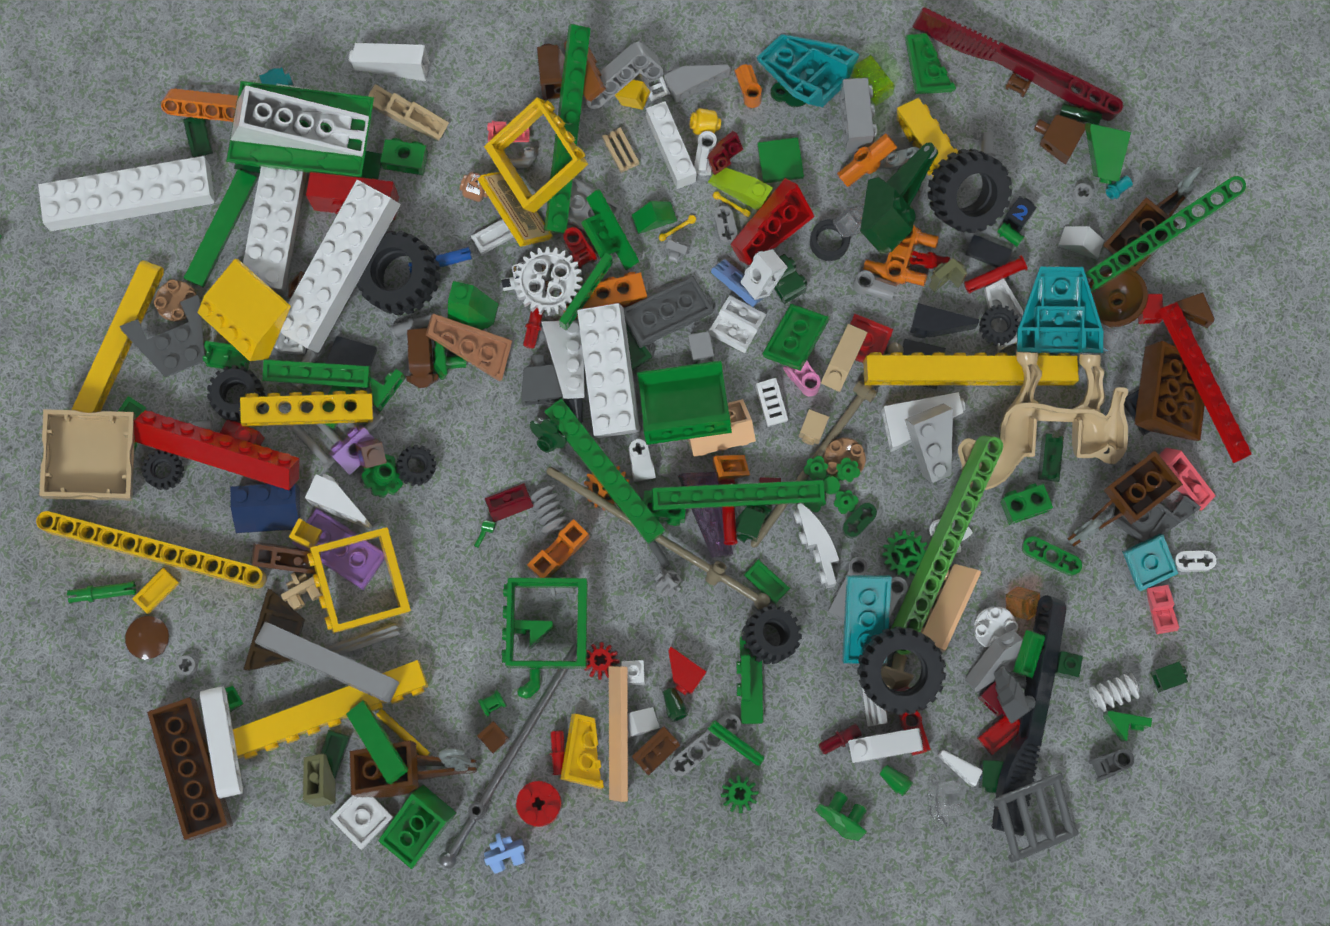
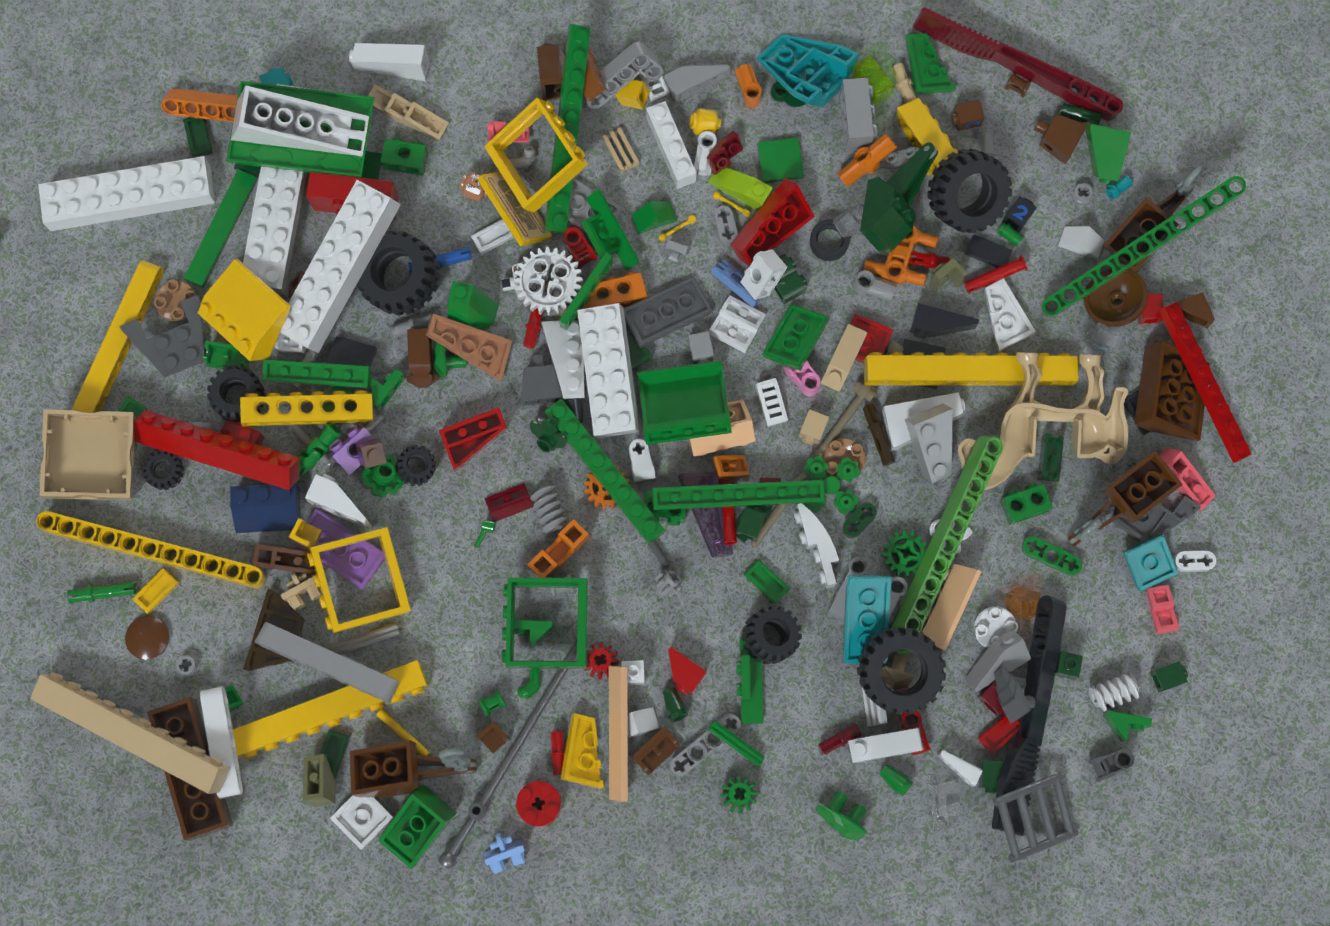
green tile [346,700,408,784] -> none
dark tan bar [546,467,771,610] -> none
black tyre [979,305,1020,346] -> none
green tile [1013,630,1045,678] -> none
teal wedge [1017,267,1104,354] -> none
none -> tan brick [30,672,230,794]
none -> green piece [297,422,342,482]
none -> red wedge [439,407,507,472]
none -> dark brown axle [863,404,896,466]
none -> tan pin [891,63,917,104]
none -> reddish brown brick [951,100,985,131]

